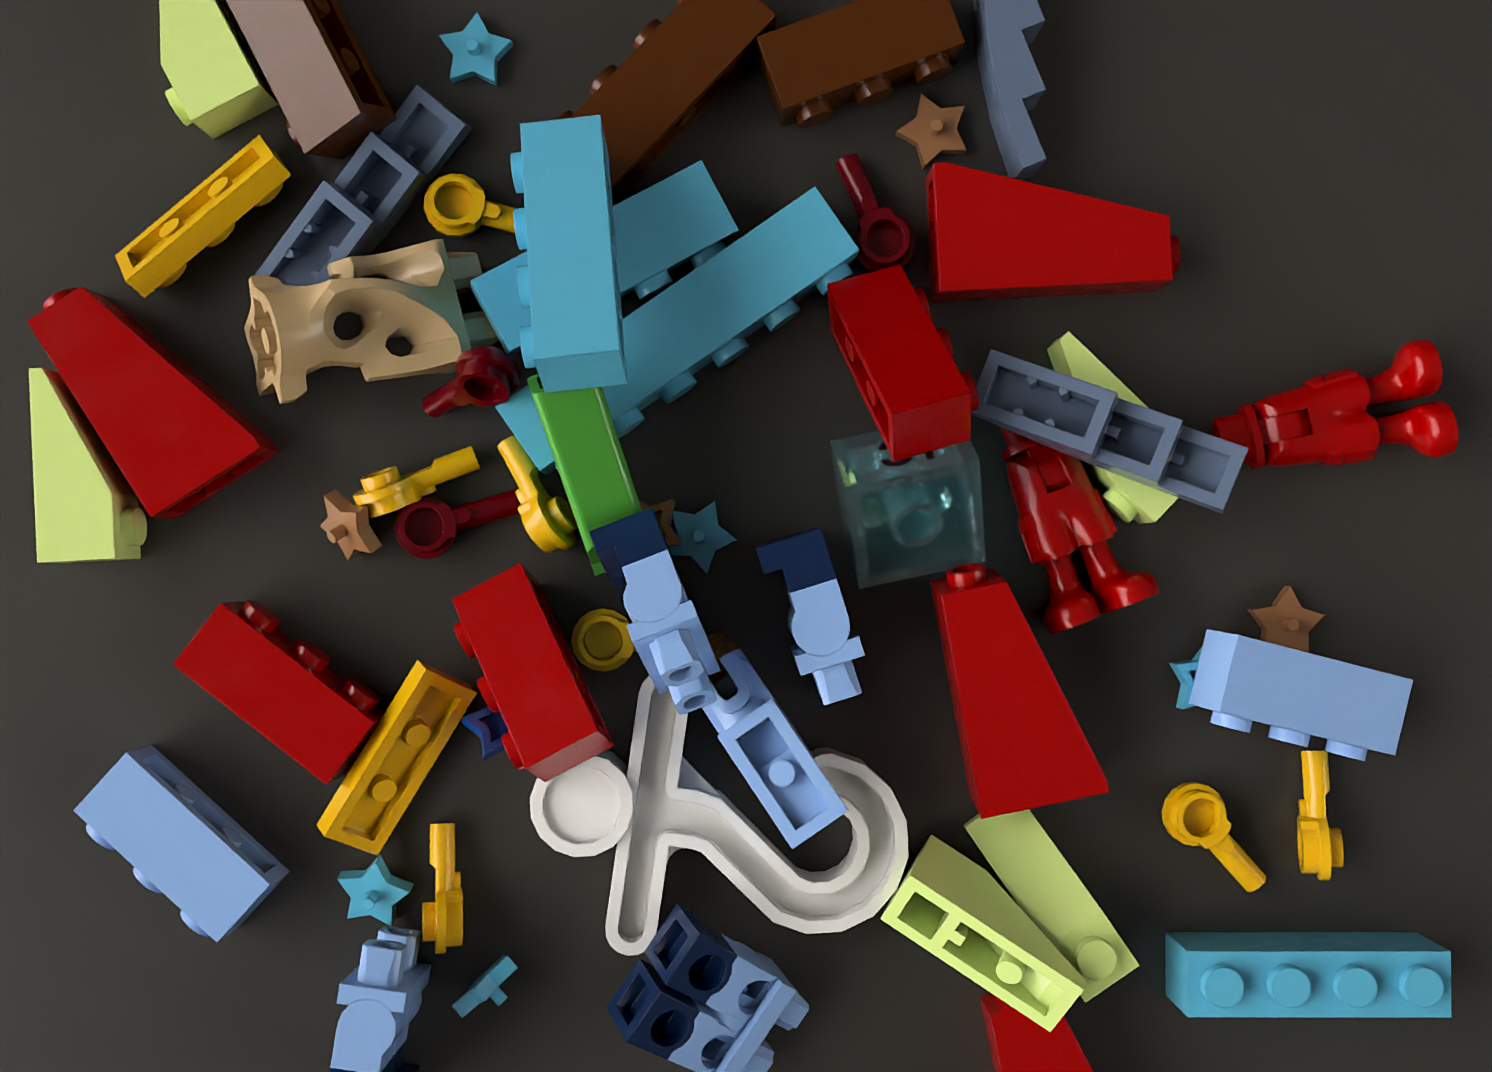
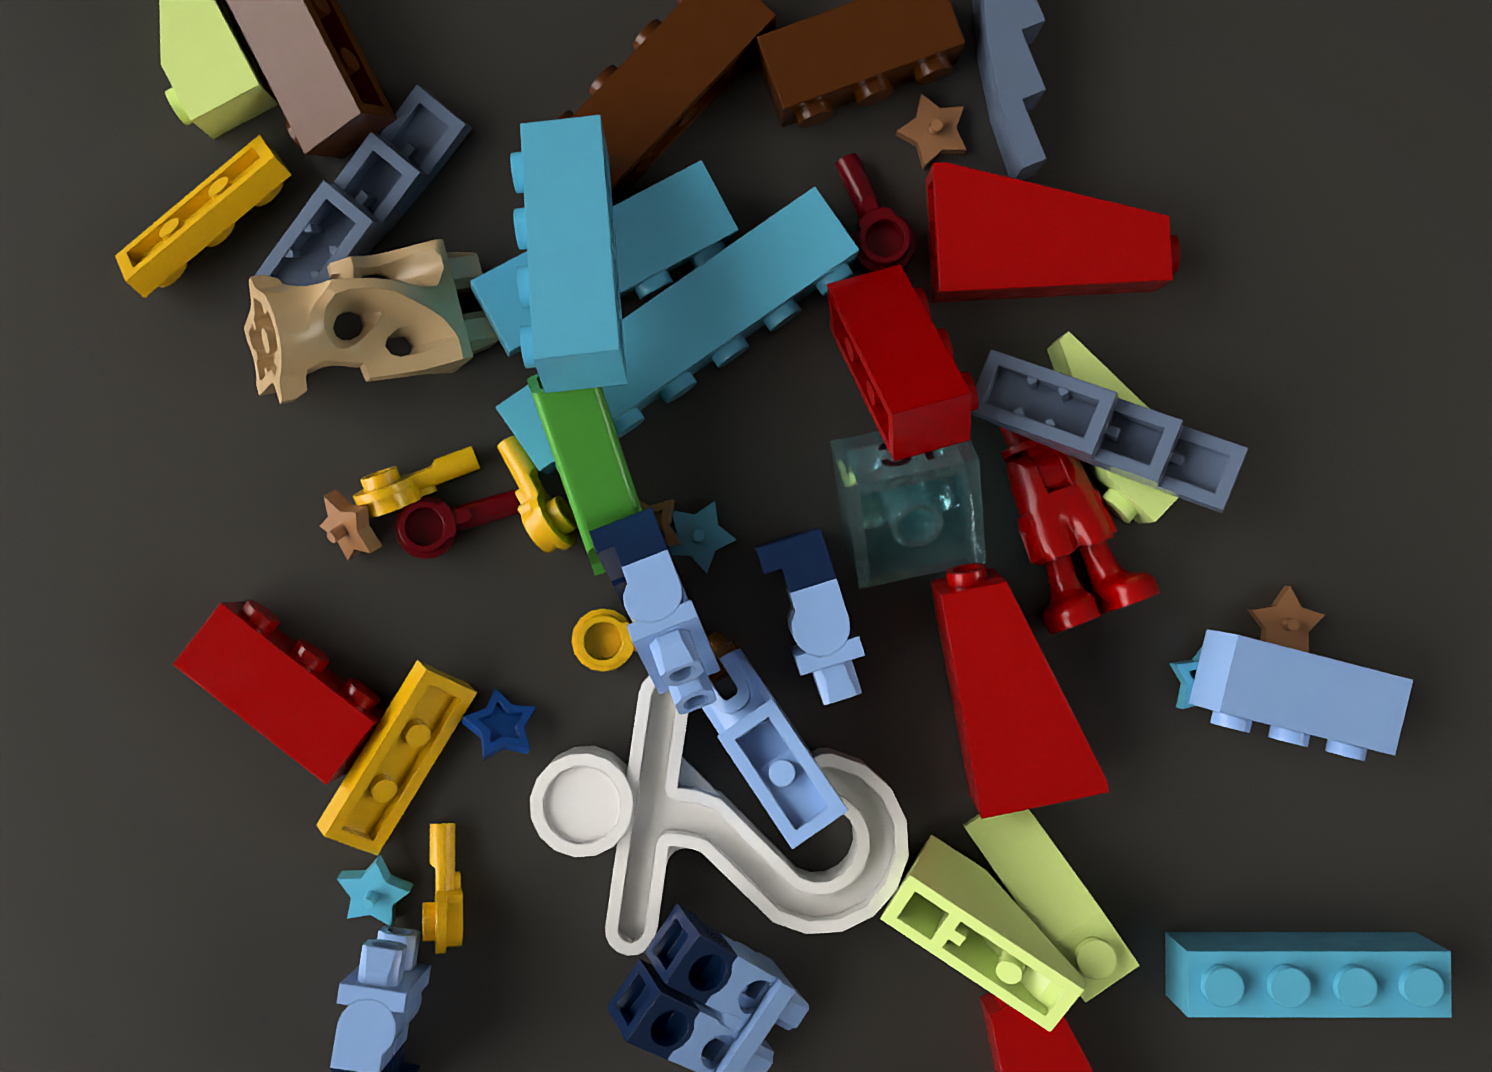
red slope [27,286,280,519] -> none
yellowish green slope [29,368,147,563] -> none
light blue brick [73,745,290,943] -> none
dark red plate [422,346,521,418] -> none
yellow plate [424,173,516,237] -> none
medium azure piece [439,12,514,86] -> none
red brick [452,563,615,782] -> none
medium azure piece [452,954,518,1018] -> none
yellow plate [1162,781,1266,892] -> none
red piece [1212,339,1458,470] -> none
yellow plate [1297,751,1344,881] -> none

